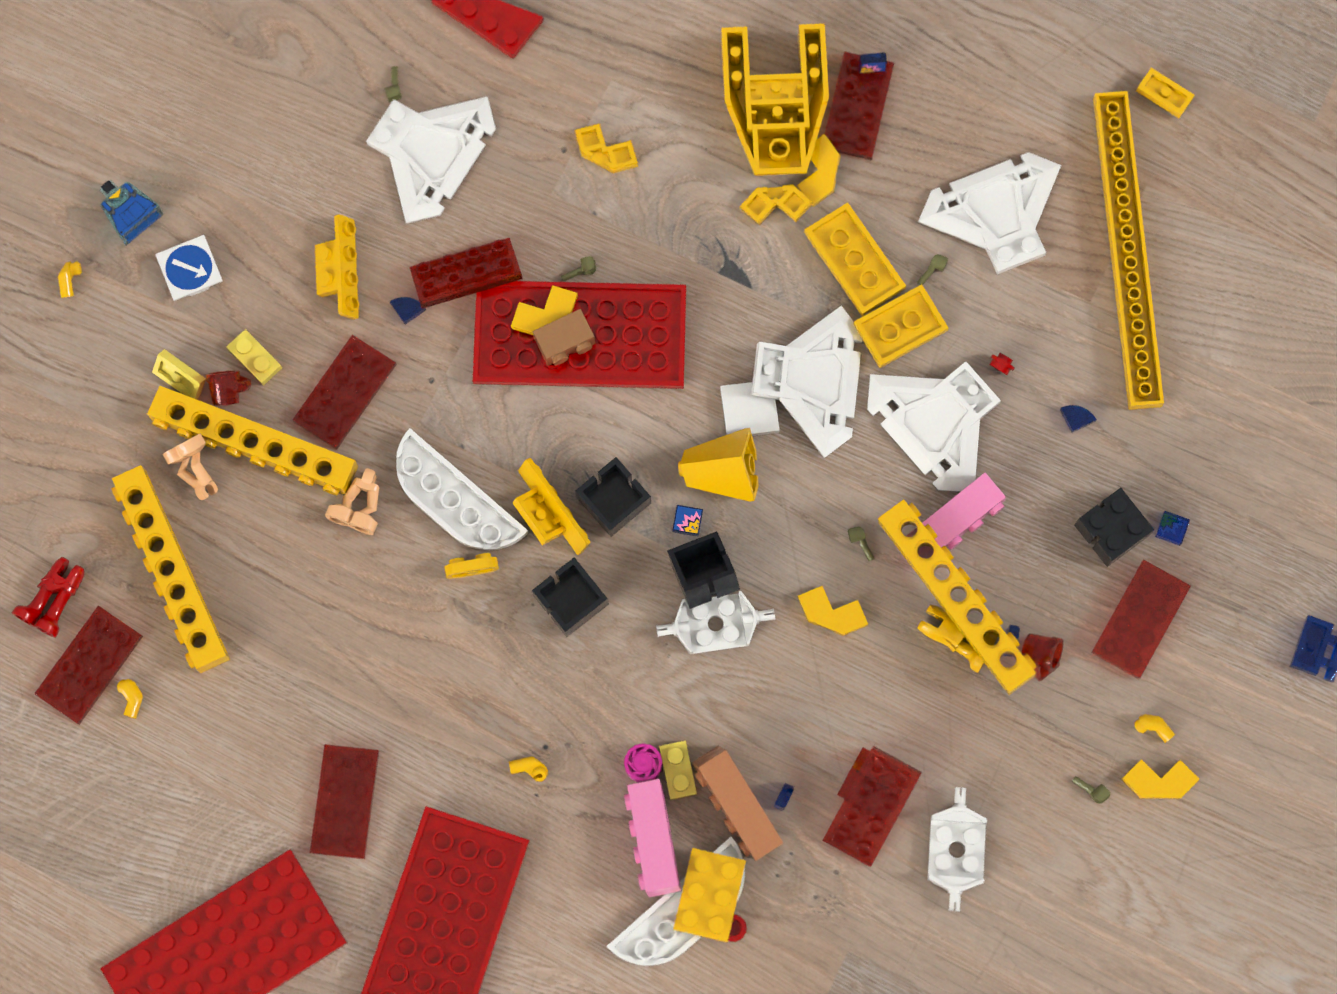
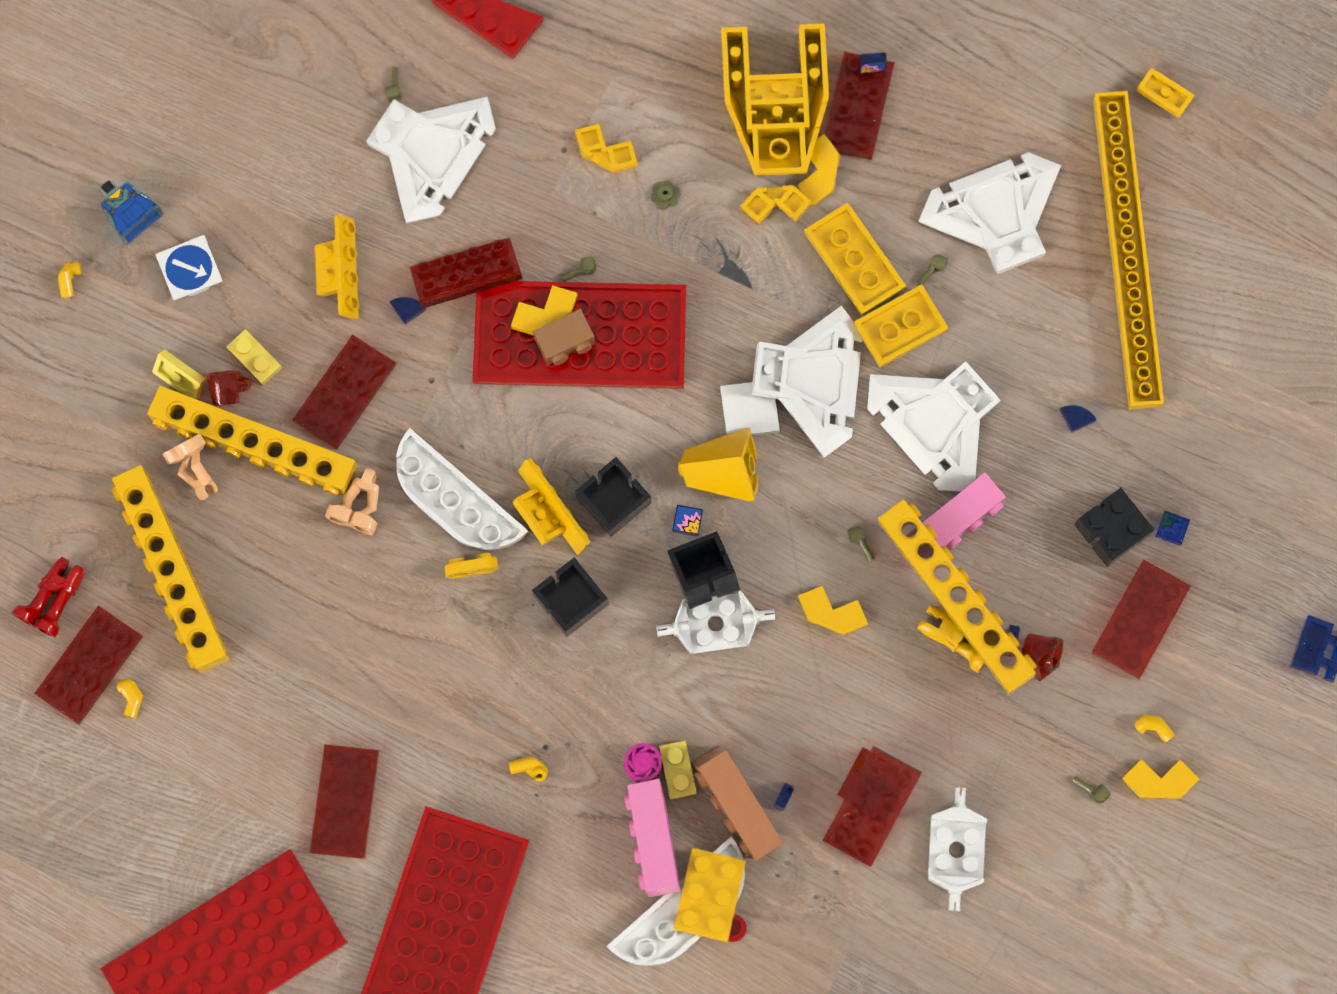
red plate [989,353,1015,375] -> none
none -> olive plant [651,181,680,210]

